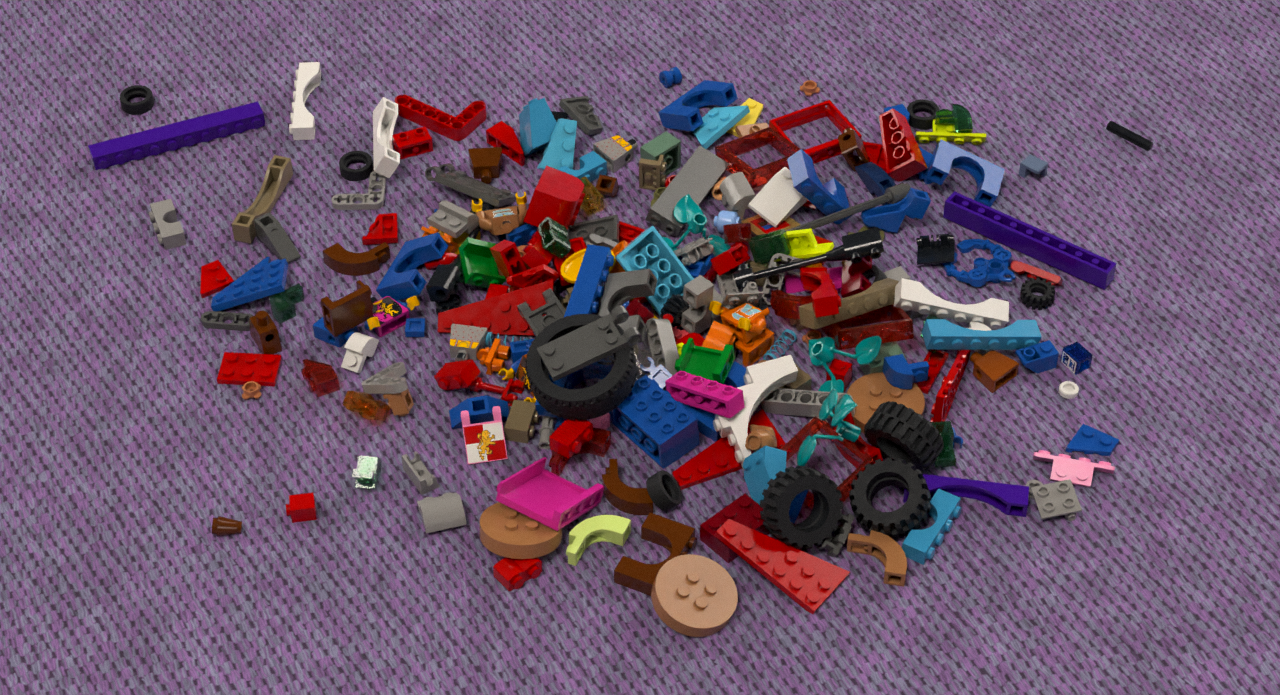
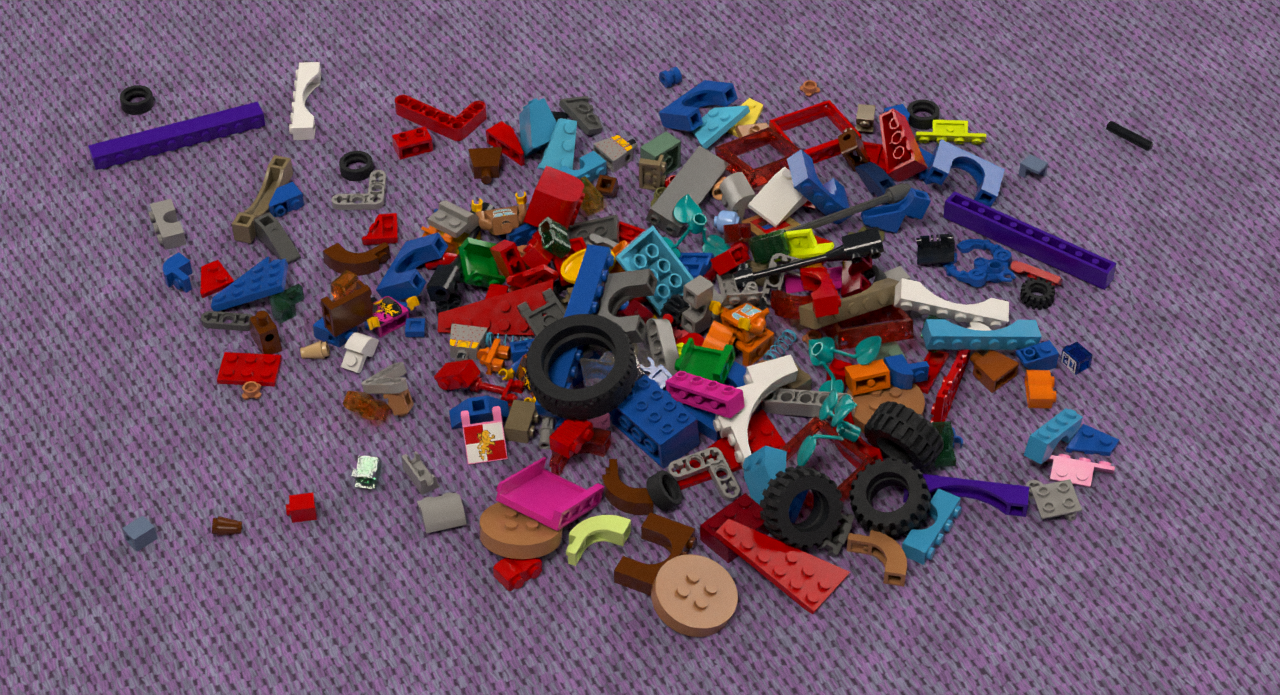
clear red slope [301,359,340,397] -> none
white arch [373,97,400,178] -> none
dark grey hinge [425,163,516,207] -> none
dark grey hinge [537,305,642,382] -> none
light grey hinge [673,237,714,266] -> none
medium nougat animal [745,424,777,452] -> none
clear green brick [934,104,973,133] -> none
white tile [1059,381,1079,399] -> none
none -> sand blue panel [122,516,157,552]
none -> blue brick [163,252,192,293]
none -> blue slope [269,182,304,217]
none -> tan cone [300,340,330,359]
none -> clear orange brick [331,270,359,302]
none -> light grey beam [667,447,740,501]
none -> orange brick [845,359,890,395]
none -> dark tan brick [856,104,875,133]
none -> orange brick [1024,370,1057,409]
none -> dark azure arch [1024,408,1083,464]

